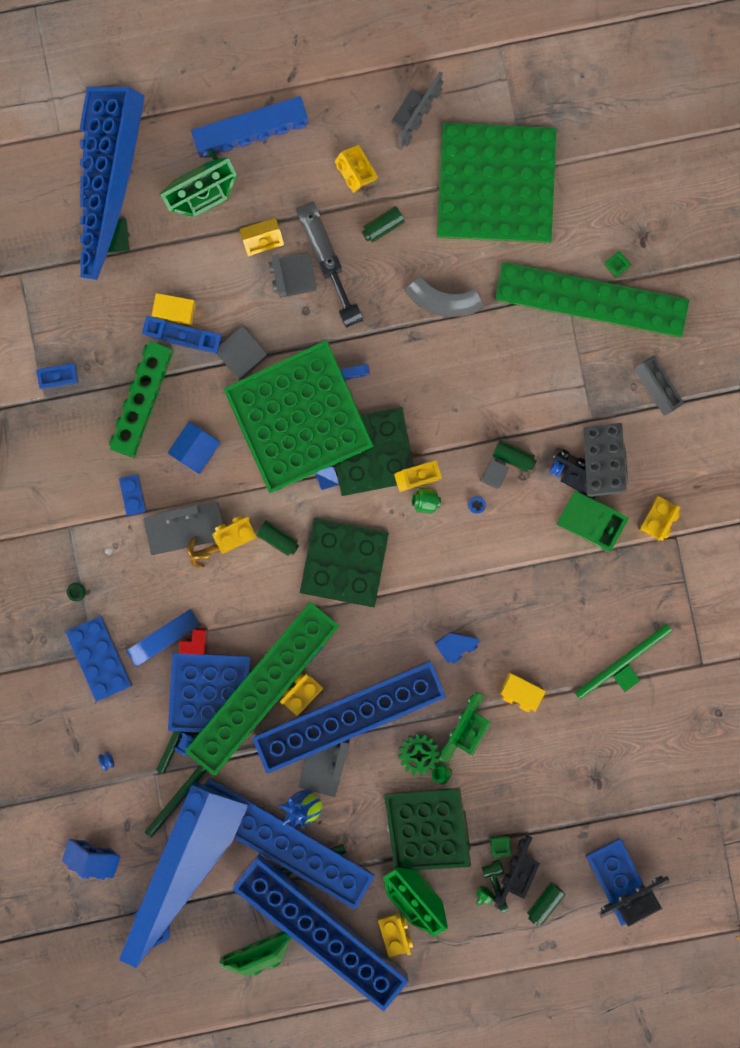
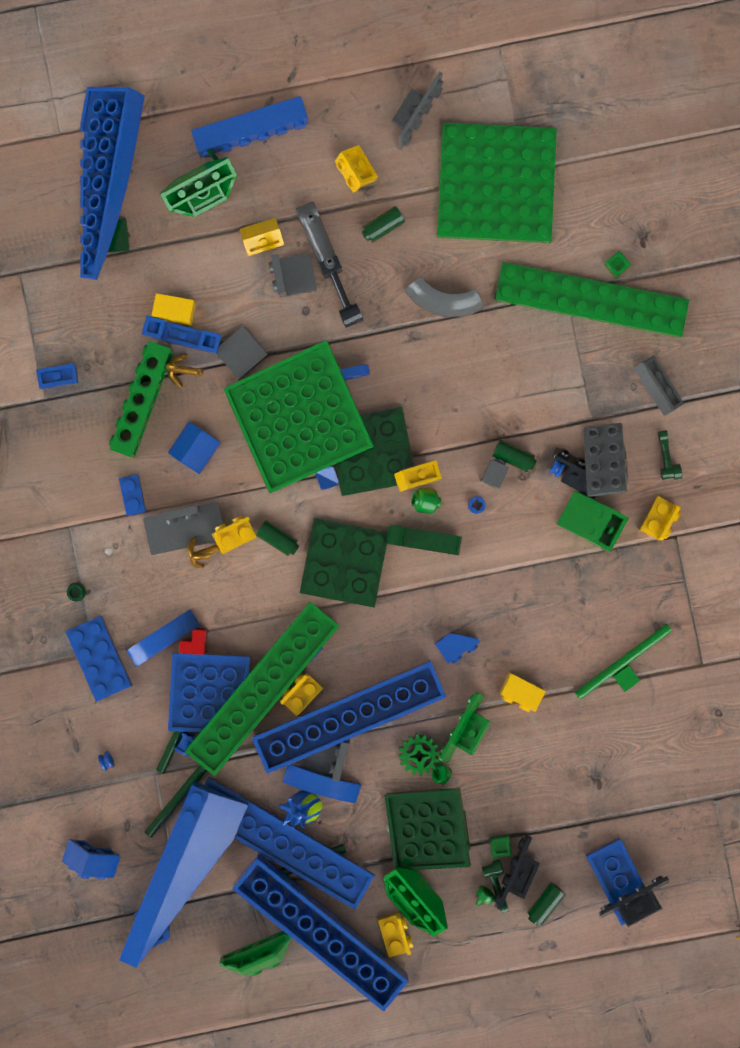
none -> pearl gold piece [165,354,204,387]
none -> blue slope [282,764,361,803]
none -> dark green beam [385,524,462,555]
none -> dark green brick [658,430,682,480]

